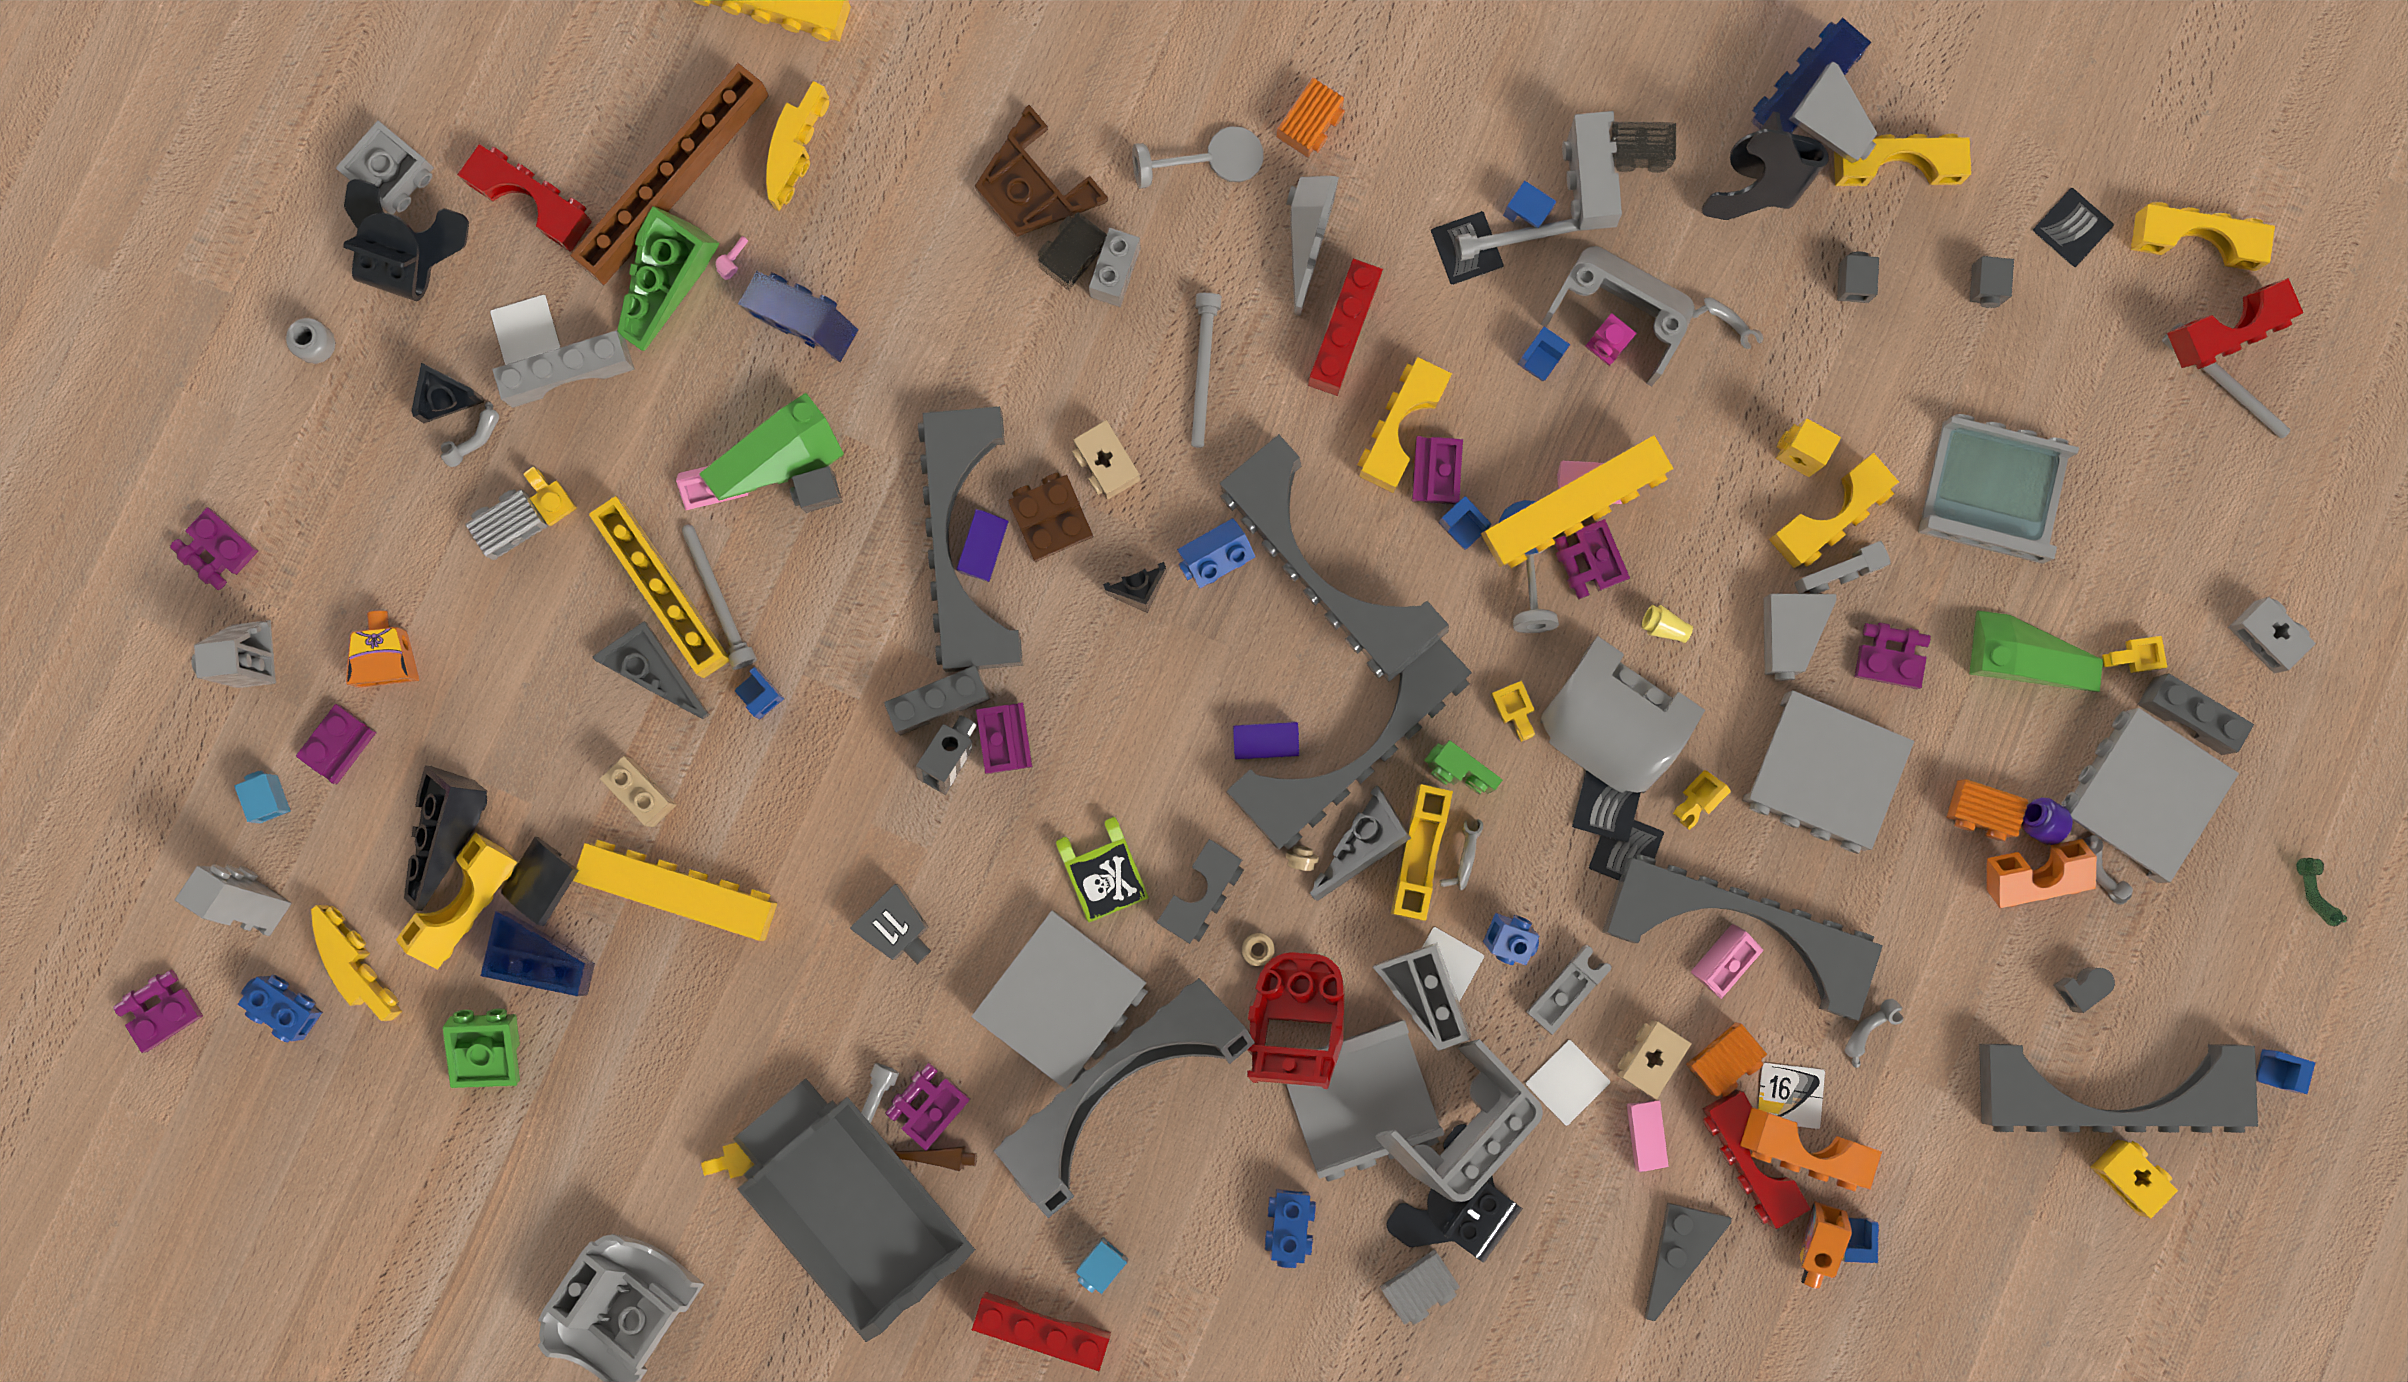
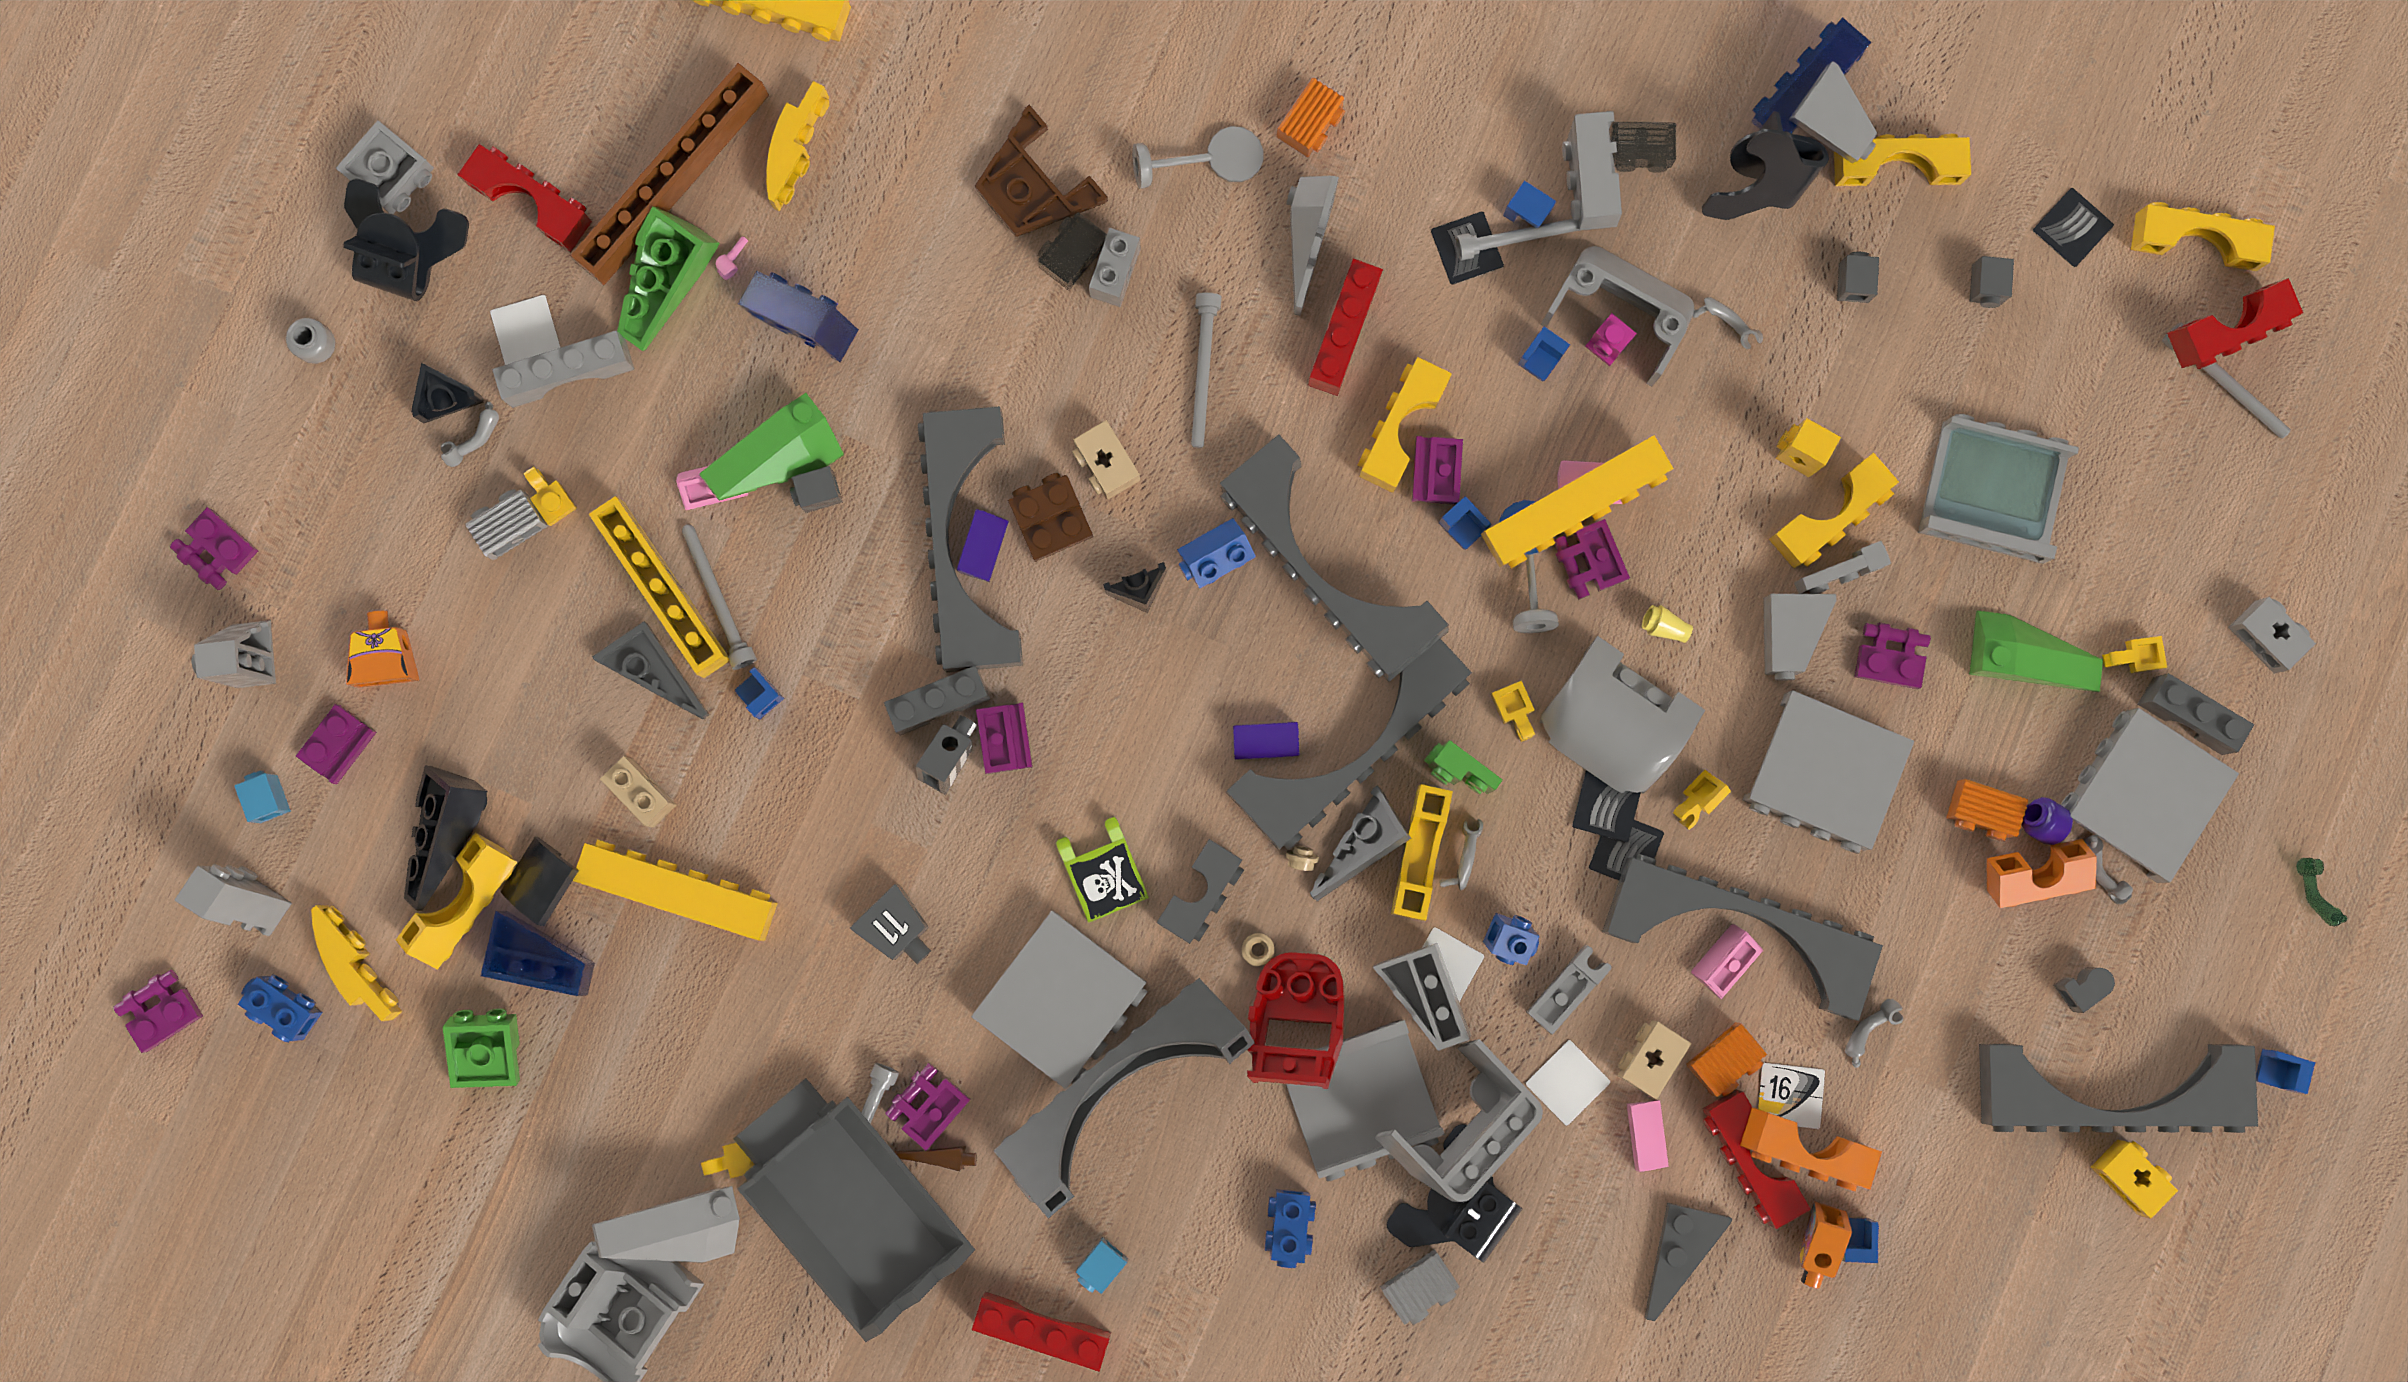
none -> light grey wedge [592,1186,740,1263]

